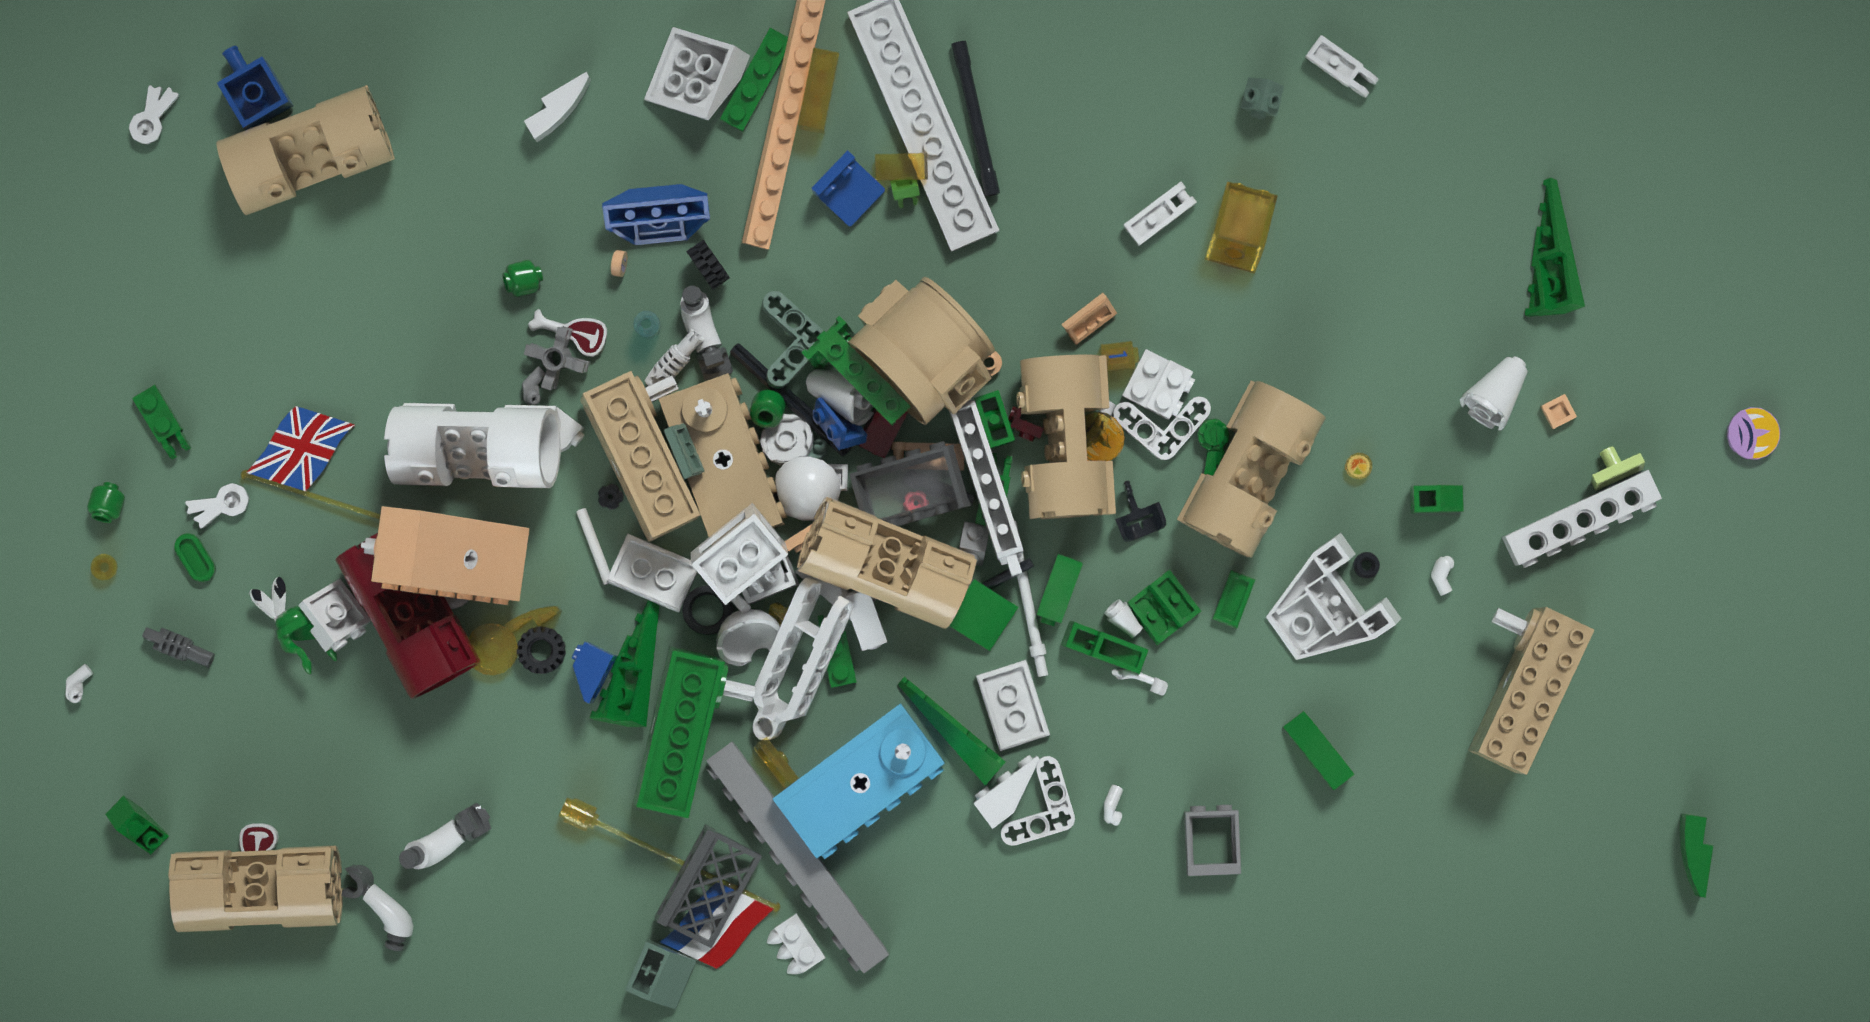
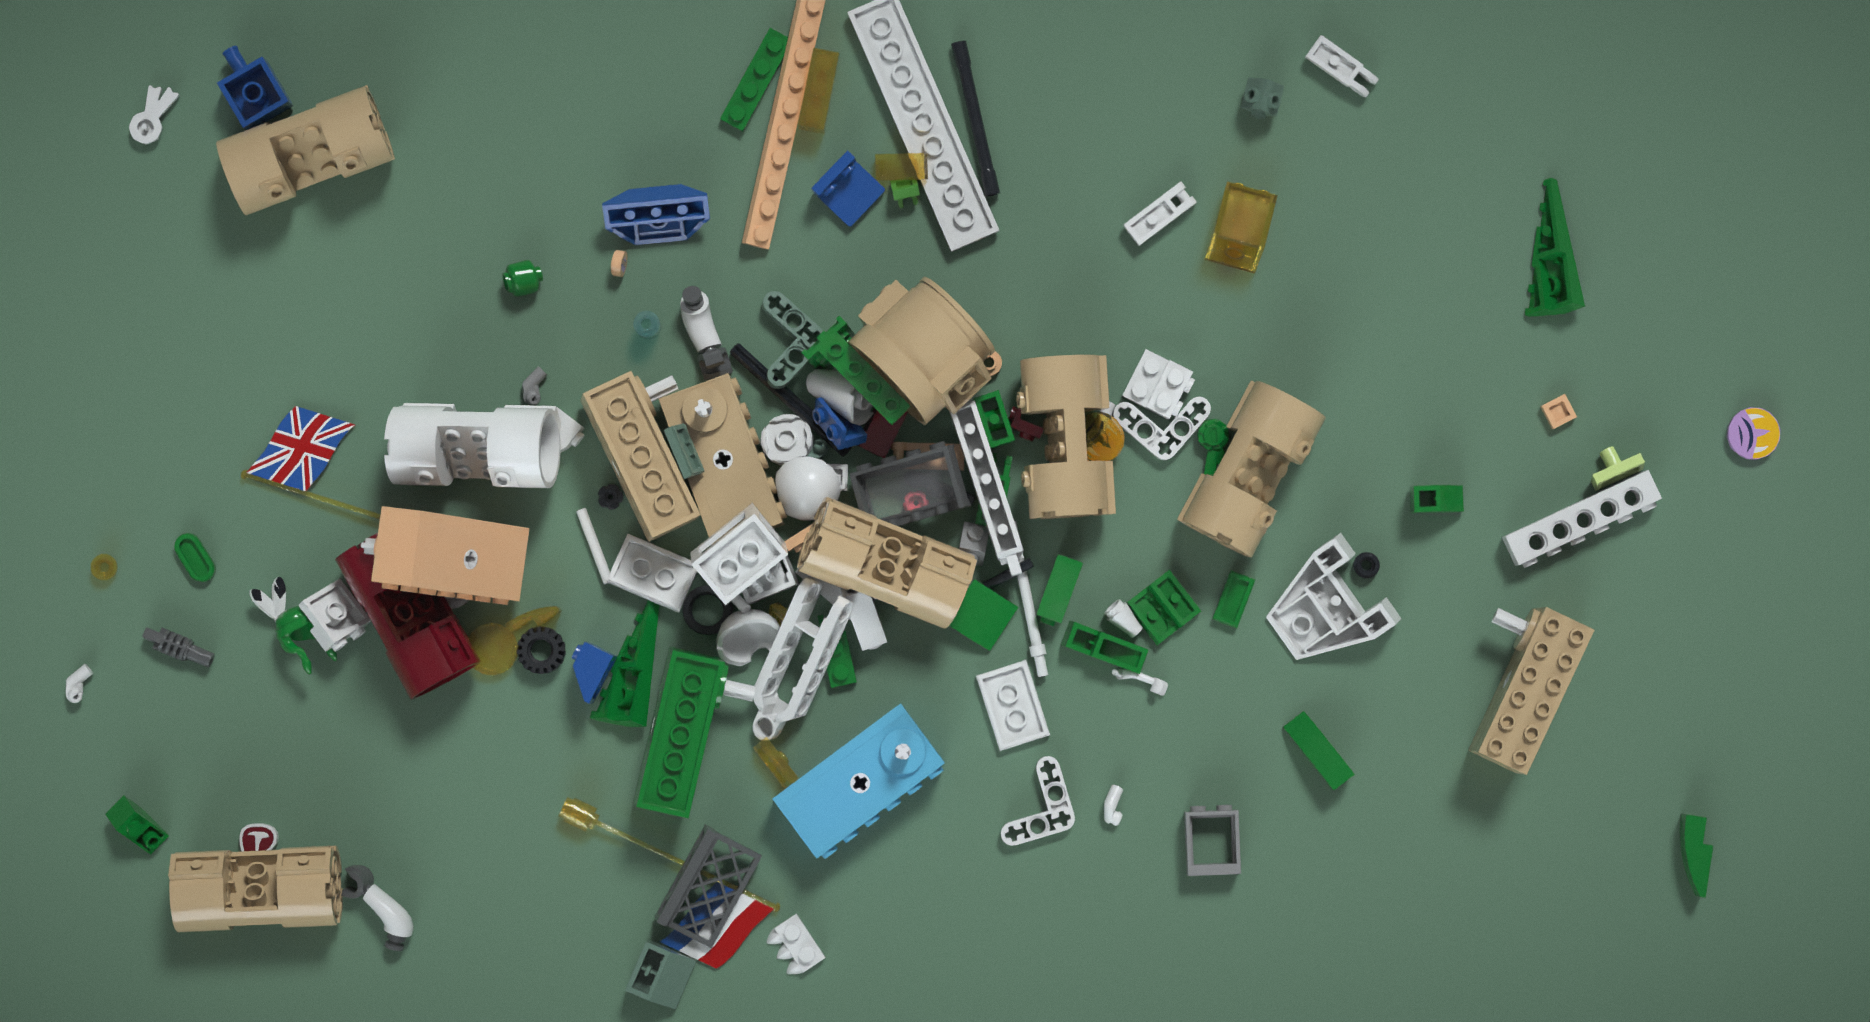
green head [87,482,125,523] -> none
green hinge [132,385,191,460] -> none
white piece [185,483,250,528] -> none
piece [399,803,491,869] -> none
white slope [524,72,591,142] -> none
light grey pin [524,326,590,390] -> none
piece [528,309,607,357] -> none
white slope [644,27,750,120] -> none
white hinge [644,329,704,386] -> none
black tyre [686,240,730,290] -> none
light grey brick [706,741,889,974] -> none
green head [750,390,785,429] -> none
green wedge [898,676,1006,785] -> none
white slope [973,755,1039,829] -> none
light nougat plate [1061,293,1117,345] -> none
clear yellow brick [1100,341,1139,372] -> none
black helmet [1115,480,1166,542] -> none
clear yellow tile [1345,453,1372,479] -> none
white arm [1431,556,1454,596] -> none
white cone [1460,356,1528,430] -> none

